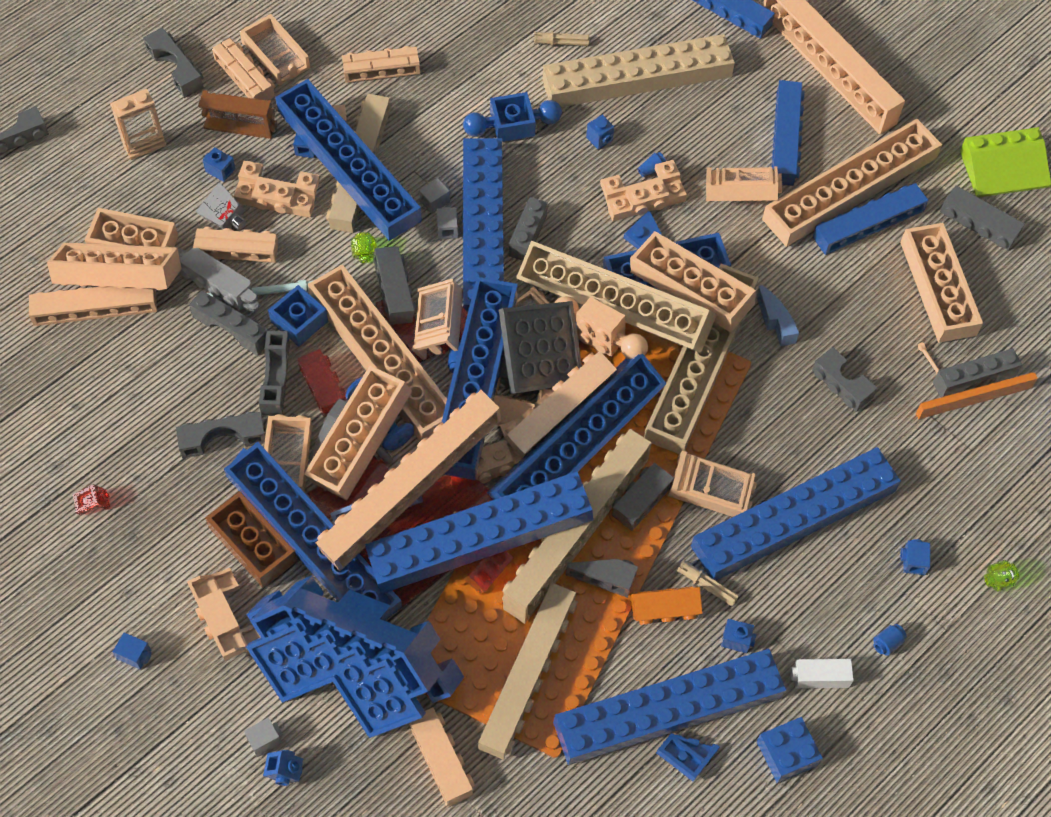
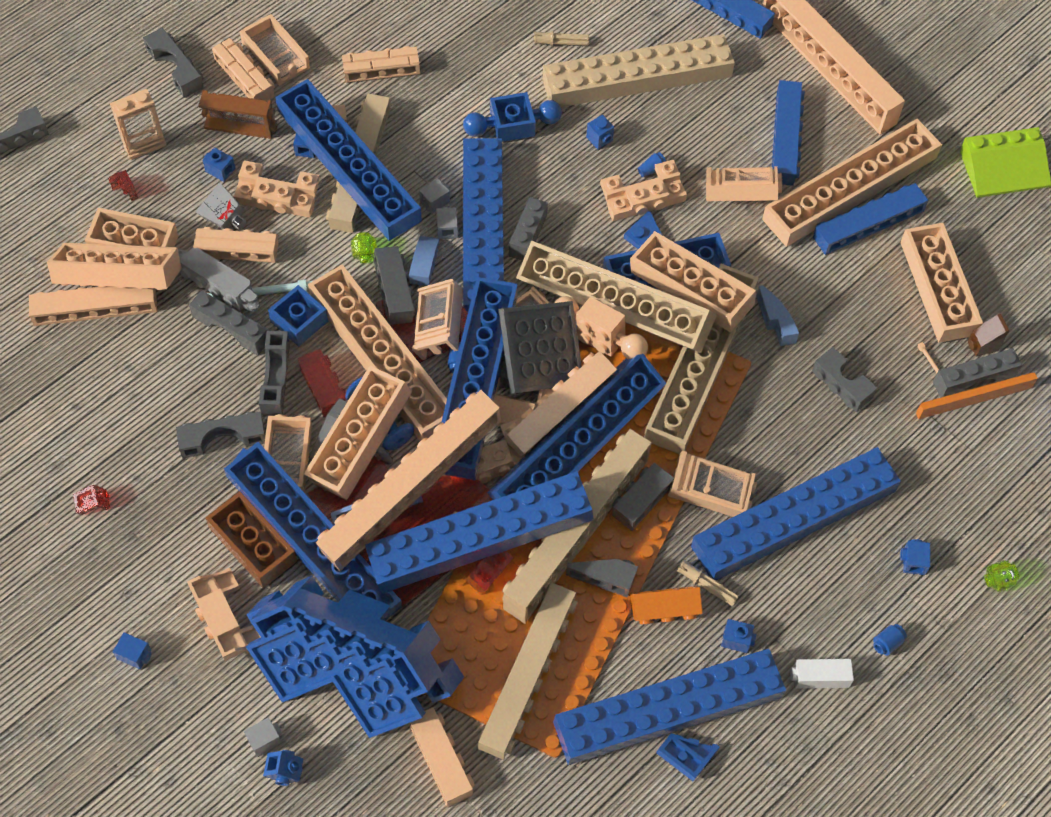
blue brick [757,717,823,783] -> none
dark grey brick [940,185,1025,251] -> none
none -> clear red bracket [108,170,138,201]
none -> medium blue slope [409,236,440,286]
none -> reddish brown slope [968,314,1009,357]

